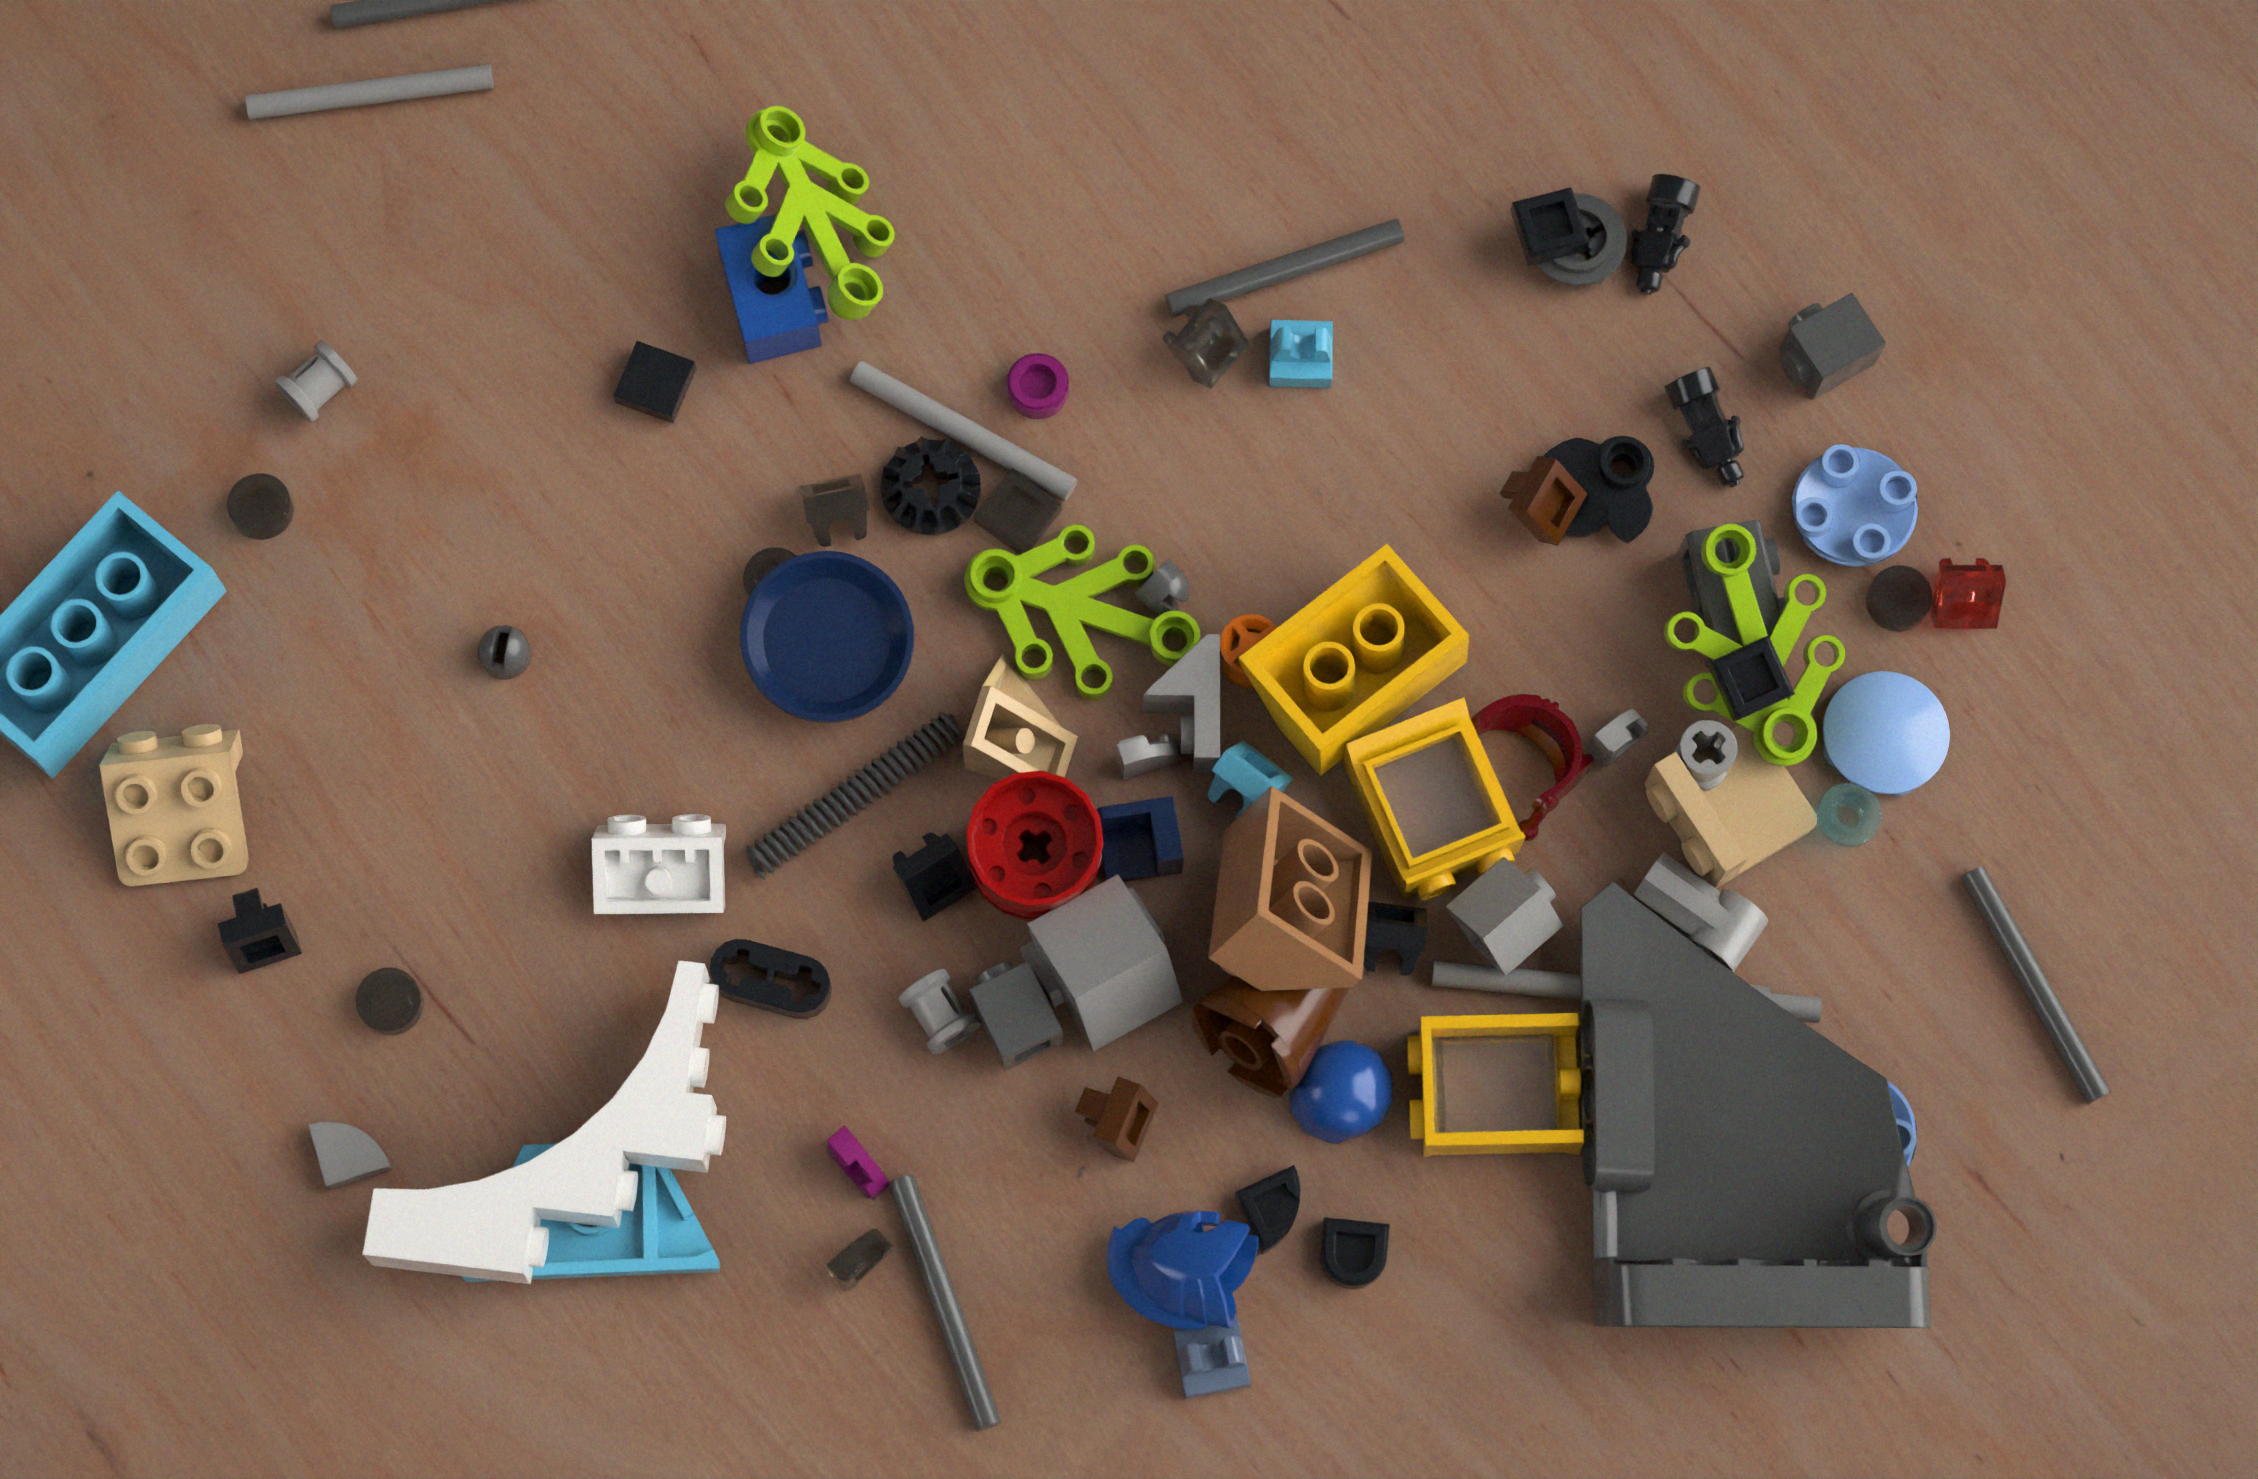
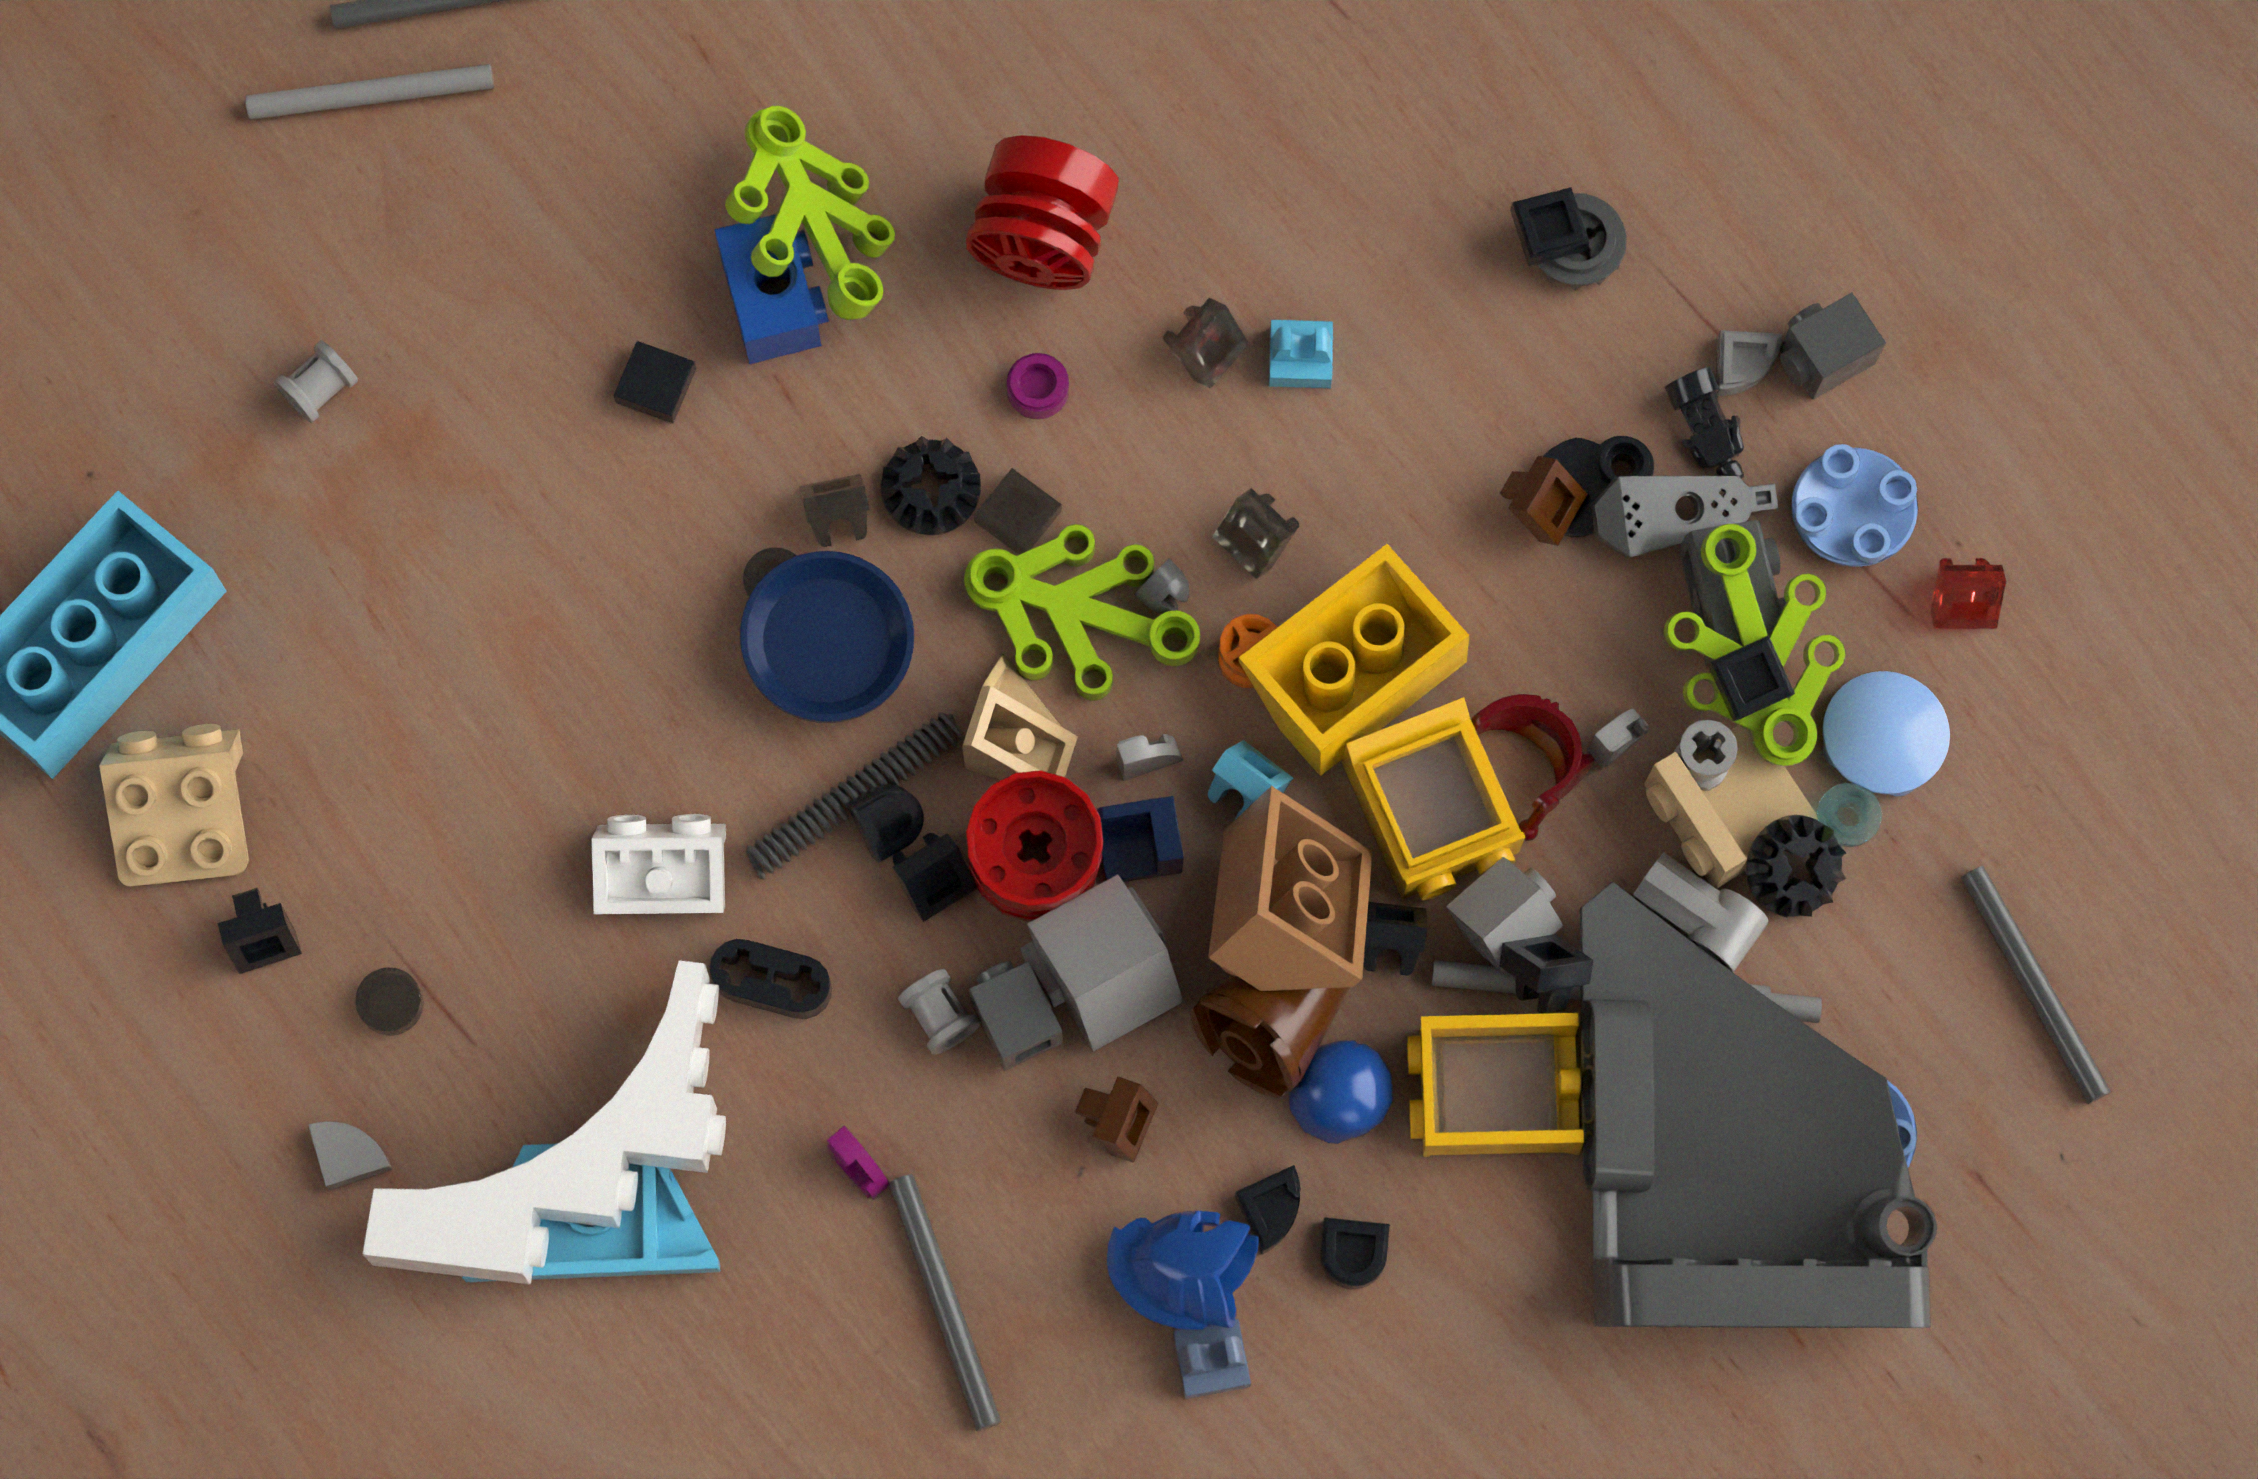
clear smoke tile [227,473,294,540] -> none
dark grey hinge [478,625,531,680] -> none
clear smoke tile [826,1229,893,1291] -> none
light grey bar [850,361,1078,501] -> none
light grey slope [1142,634,1220,774] -> none
dark grey bar [1165,218,1404,318] -> none
black piece [1631,174,1700,295] -> none
clear smoke tile [1866,565,1933,632] -> none
none -> black tile [846,784,924,863]
none -> red wheel [966,135,1119,290]
none -> clear smoke tile [1212,488,1300,579]
none -> black tile [1499,934,1594,1014]
none -> piece [1591,476,1778,558]
none -> light grey tile [1716,330,1782,396]
none -> black gear [1746,815,1846,918]

